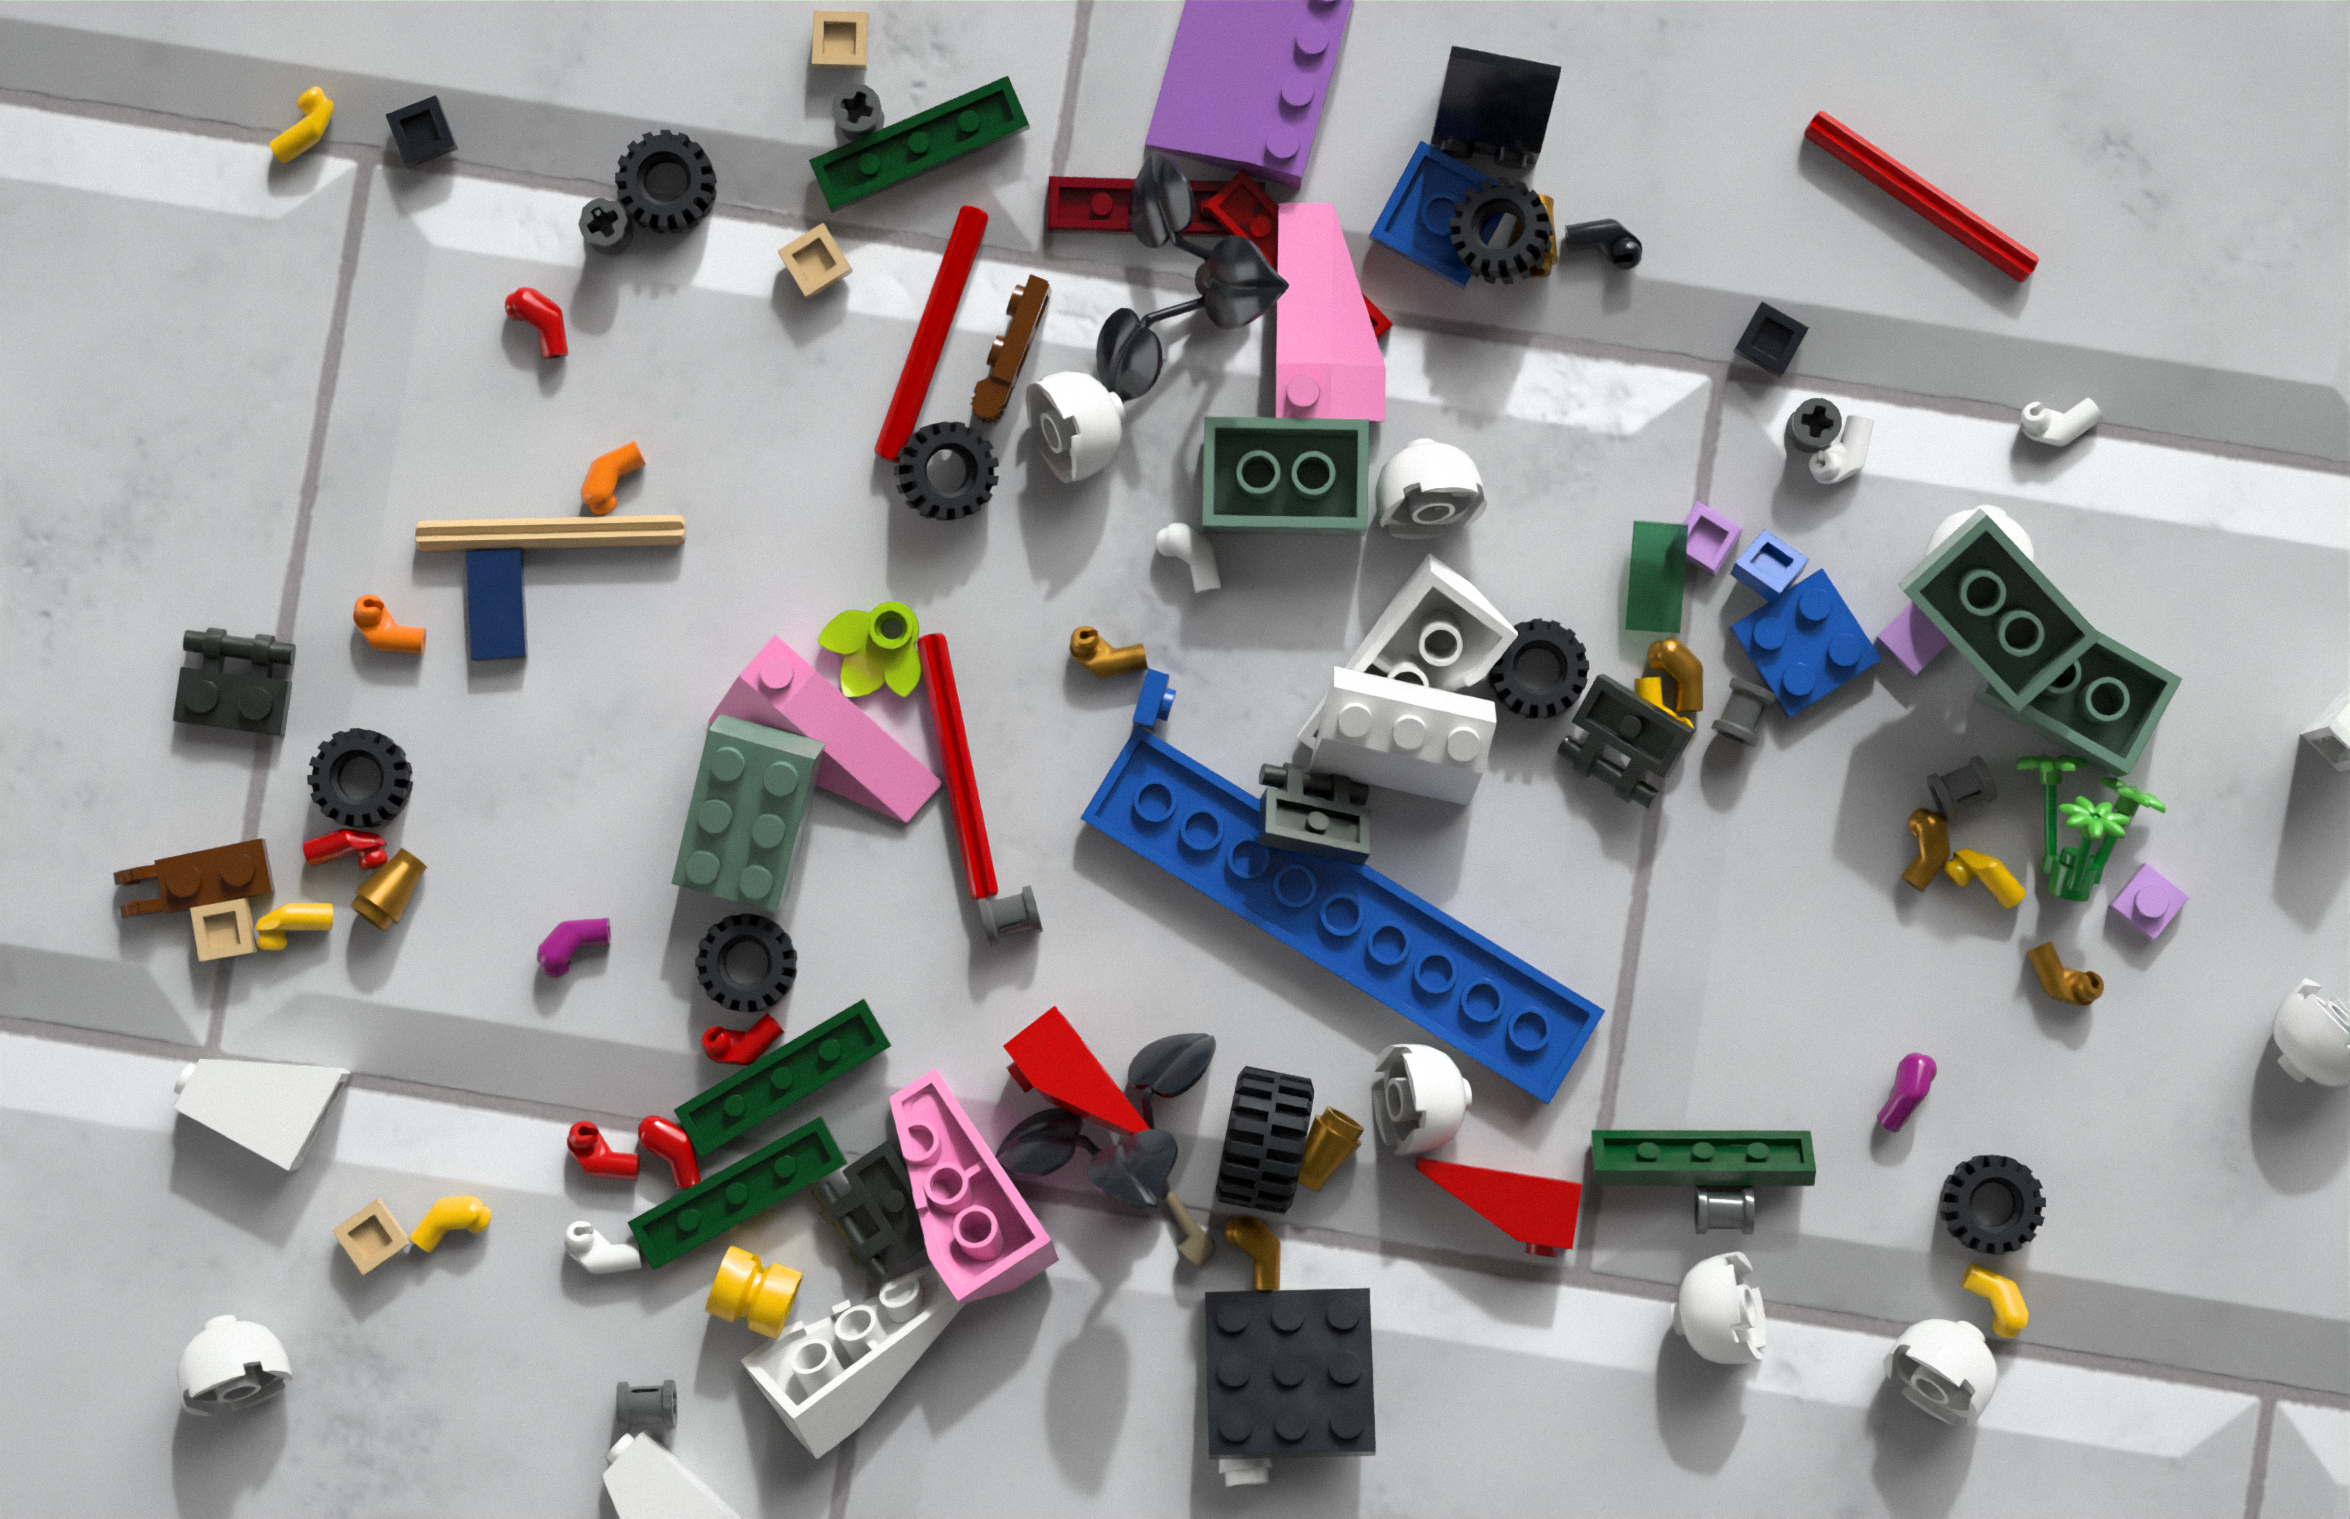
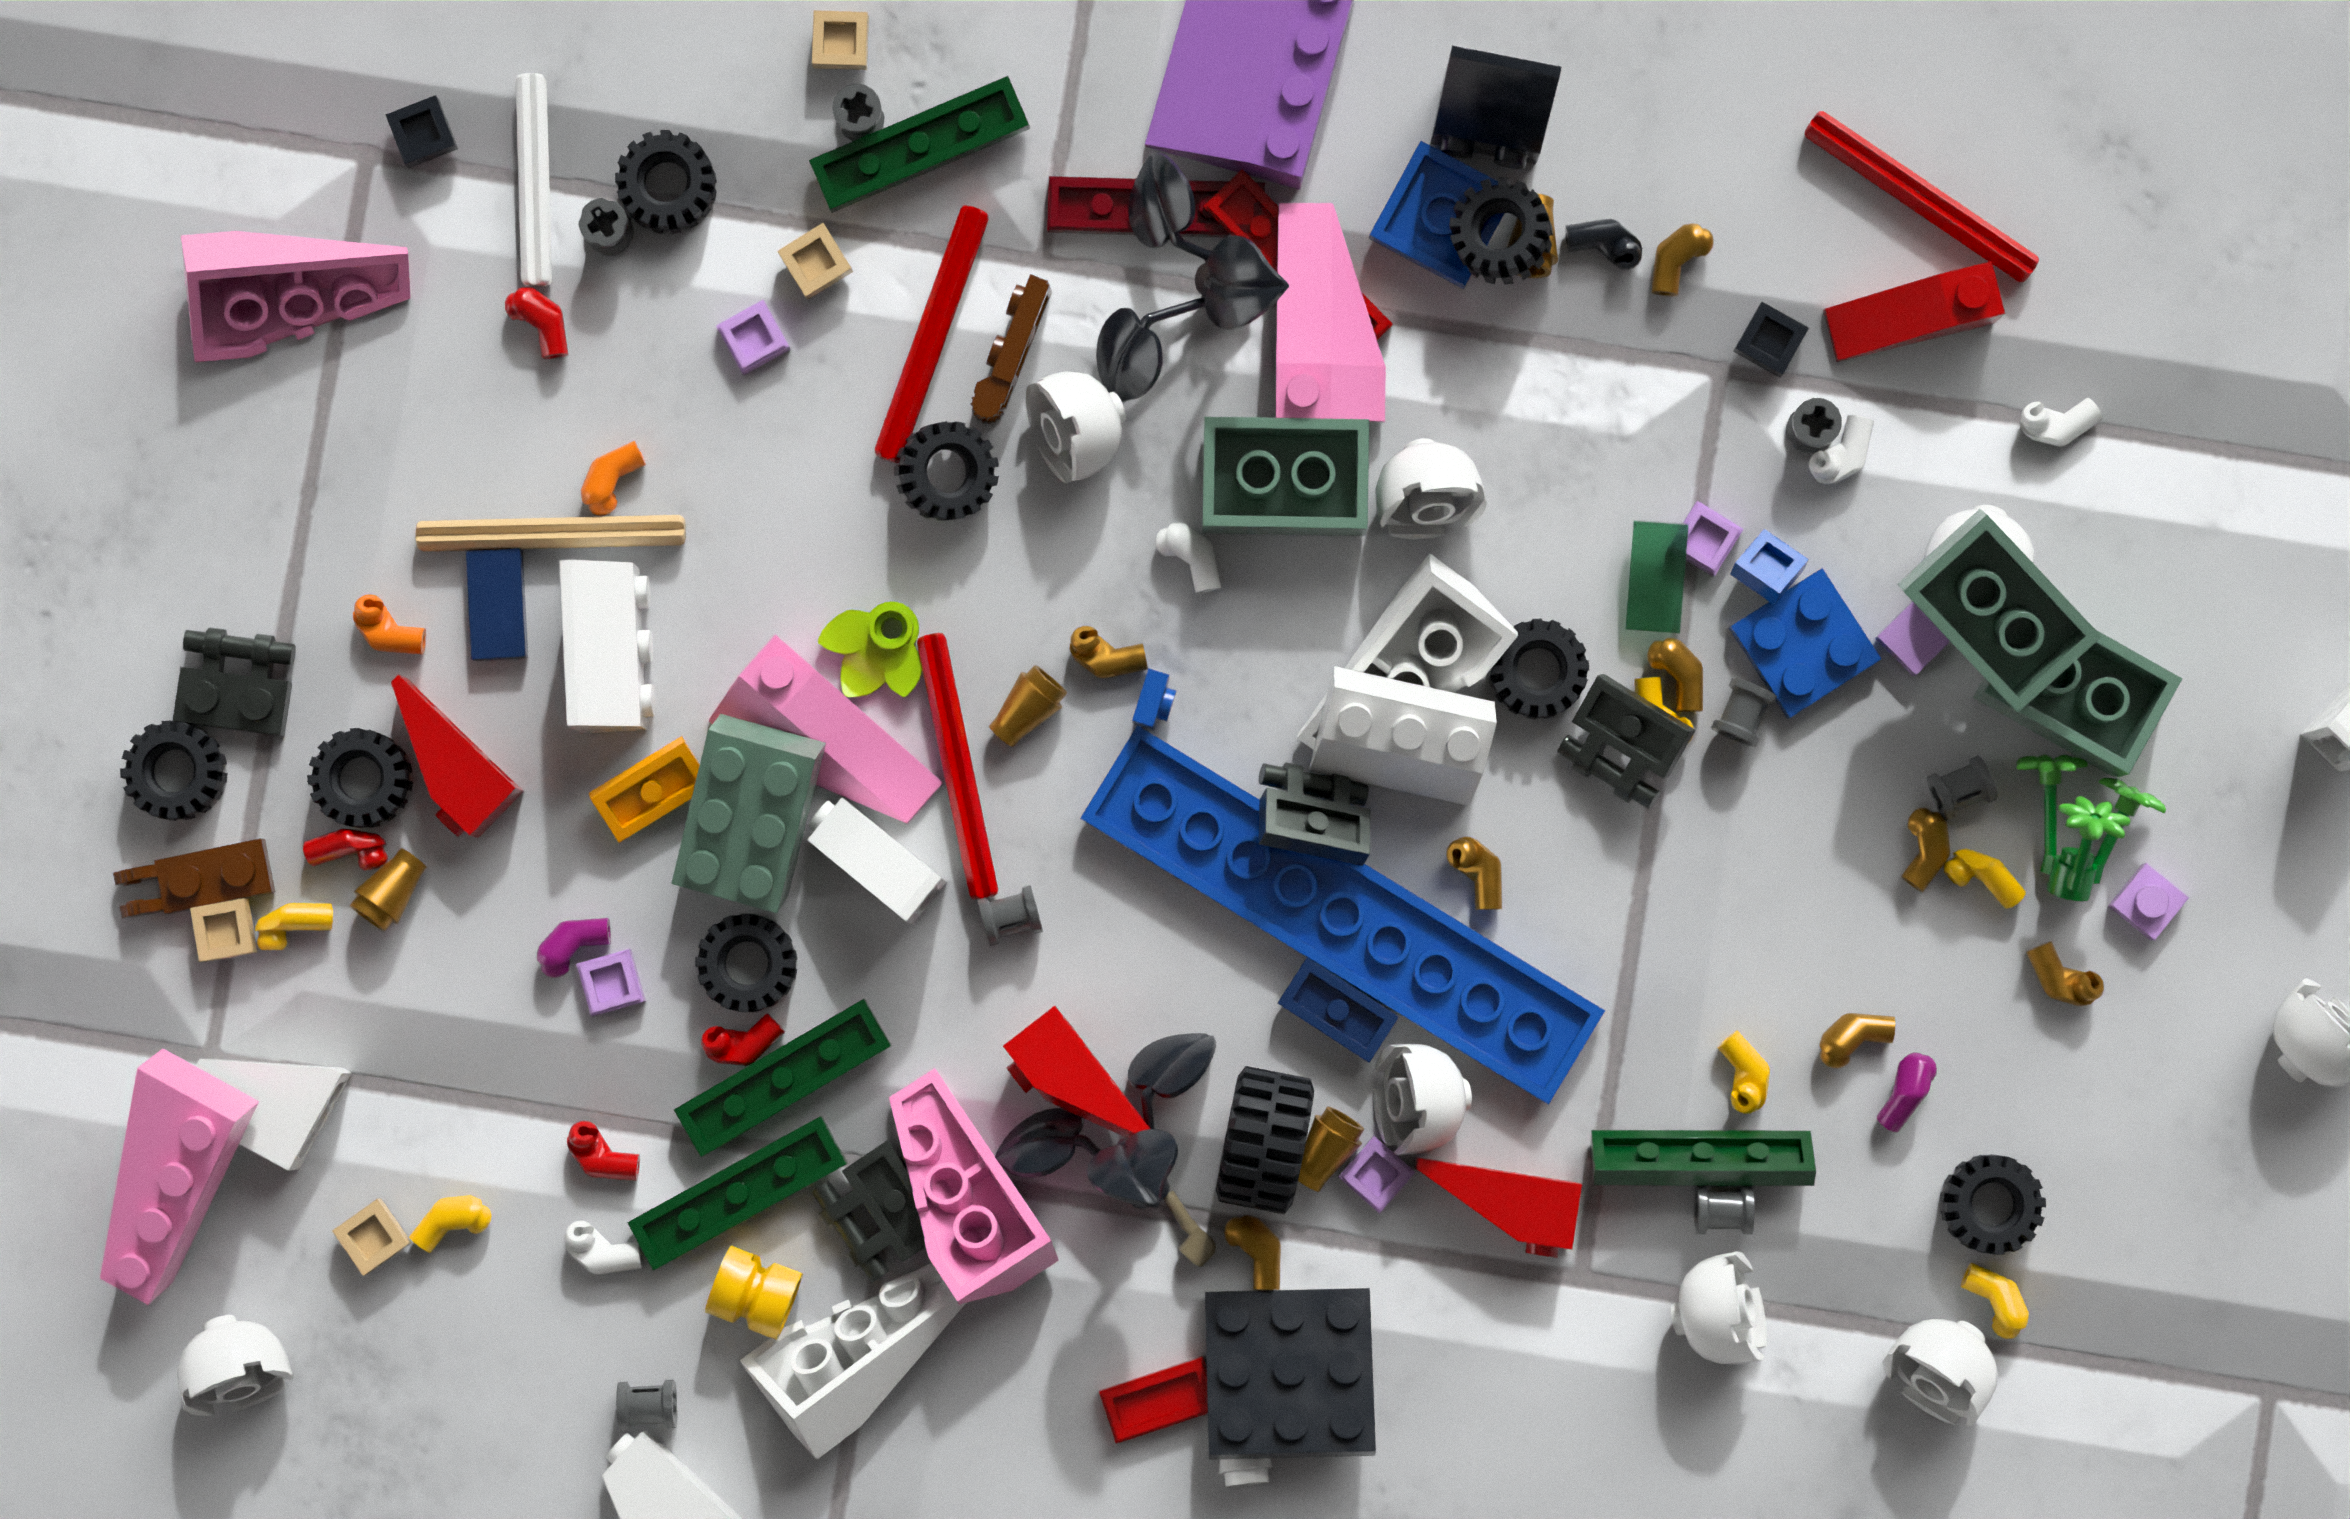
yellow arm [270,86,334,164] -> none
red arm [638,1115,701,1188] -> none
none -> bright pink wedge [100,1049,259,1305]
none -> black tyre [120,720,228,821]
none -> bright pink wedge [181,231,410,362]
none -> red slope [391,674,524,838]
none -> white axle [516,73,552,287]
none -> white slope [559,560,655,734]
none -> lavender tile [576,949,646,1017]
none -> light orange plate [589,736,700,843]
none -> lavender tile [716,300,791,375]
none -> white slope [808,798,947,924]
none -> pearl gold cone [989,665,1067,747]
none -> red tile [1099,1356,1208,1444]
none -> dark blue plate [1277,957,1399,1063]
none -> lavender tile [1338,1135,1415,1214]
none -> pearl gold arm [1446,837,1502,910]
none -> pearl gold arm [1651,223,1714,296]
none -> yellow arm [1717,1030,1770,1114]
none -> pearl gold arm [1819,1013,1895,1068]
none -> red slope [1823,261,2005,362]

